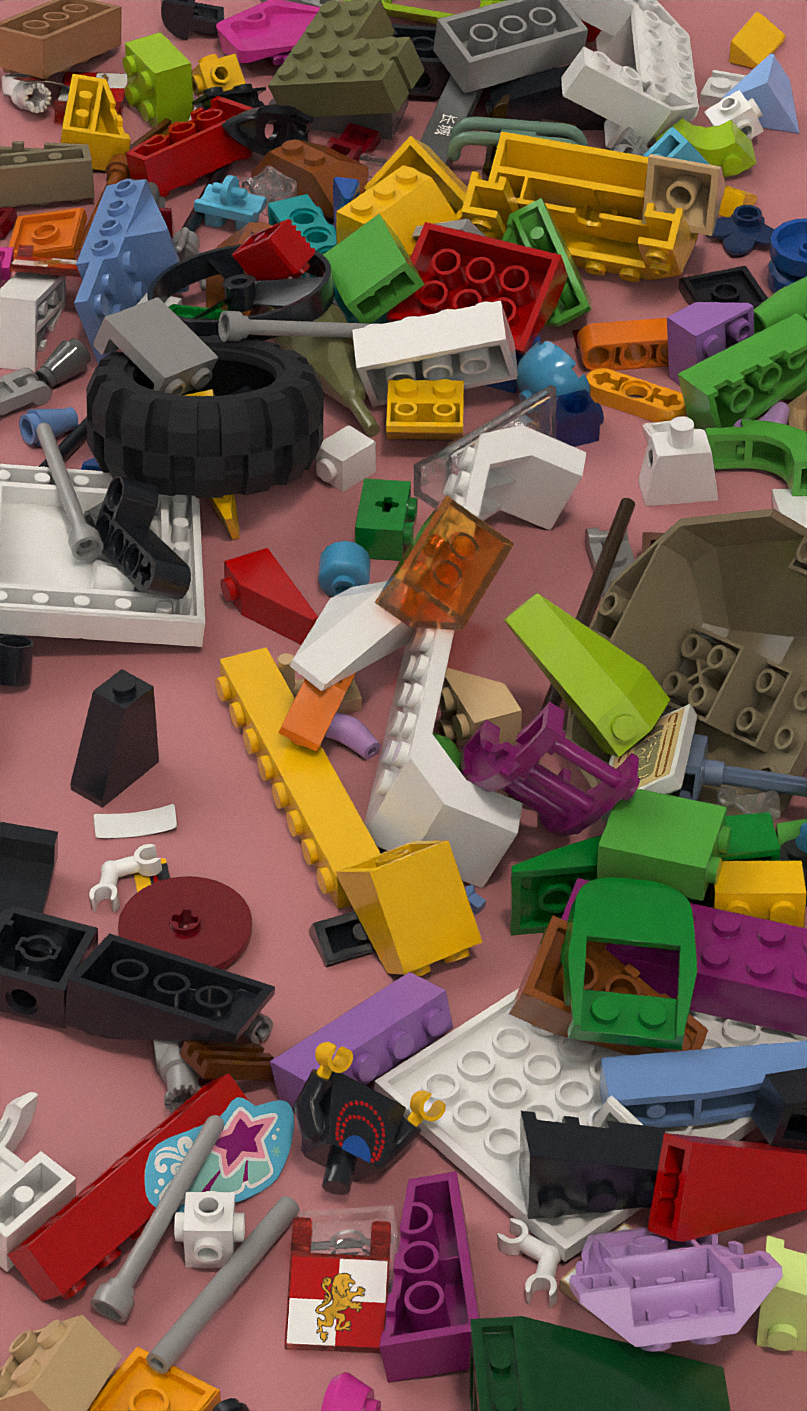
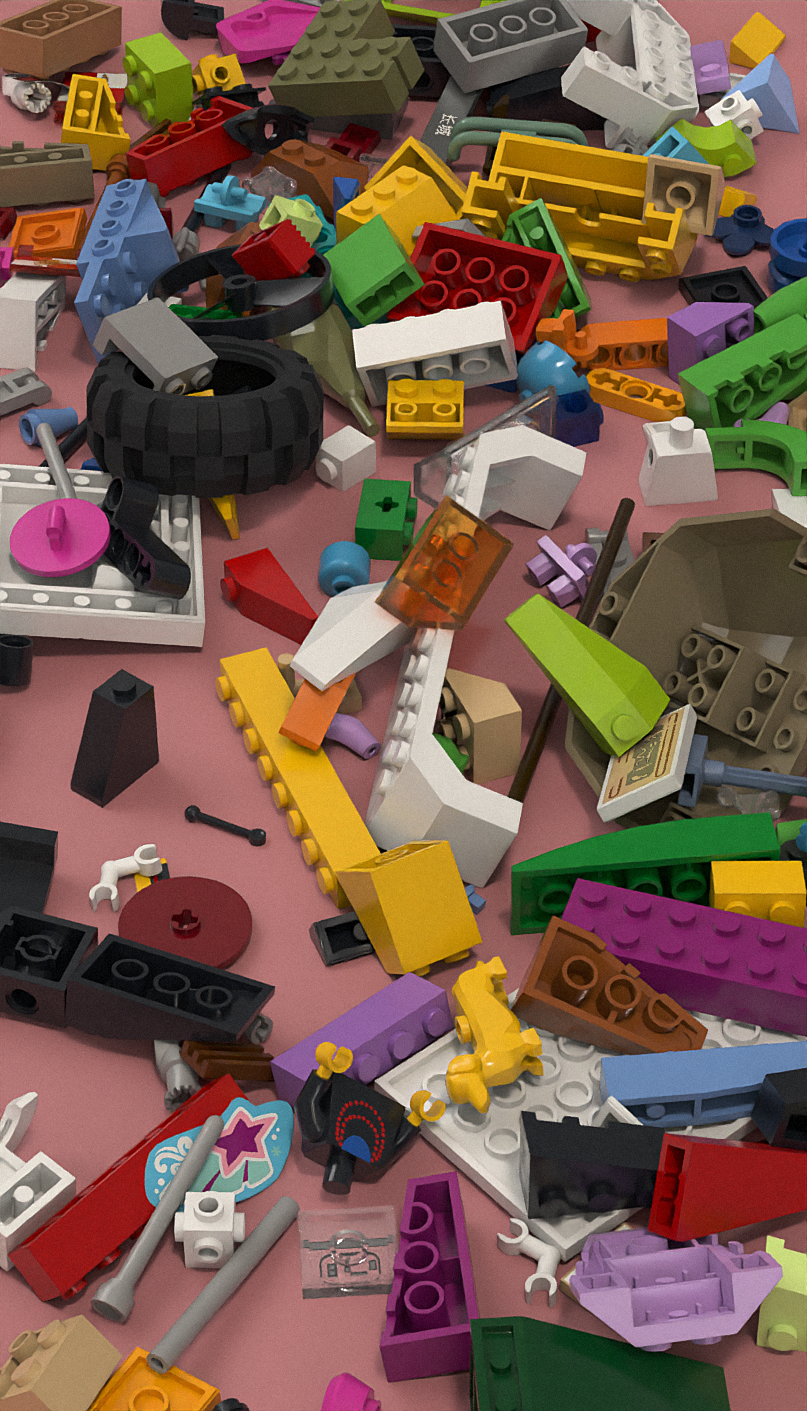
dark grey cone [36,338,91,388] -> none
white sticker [94,804,177,838] -> none
light grey piece [218,311,370,342] -> none
flag [285,1217,391,1354] -> none
magenta fence [460,702,640,836] -> none
green slope [560,877,697,1050] -> none
bright green brick [597,788,732,901] -> none
none -> dark pink shield [10,498,111,577]
none -> black hinge [184,805,266,847]
none -> yellowish green brick [259,195,323,248]
none -> yellow animal [445,956,544,1114]
none -> lavender hips [525,535,597,608]
none -> orange hips [536,309,599,372]
none -> lavender slope [690,40,731,95]

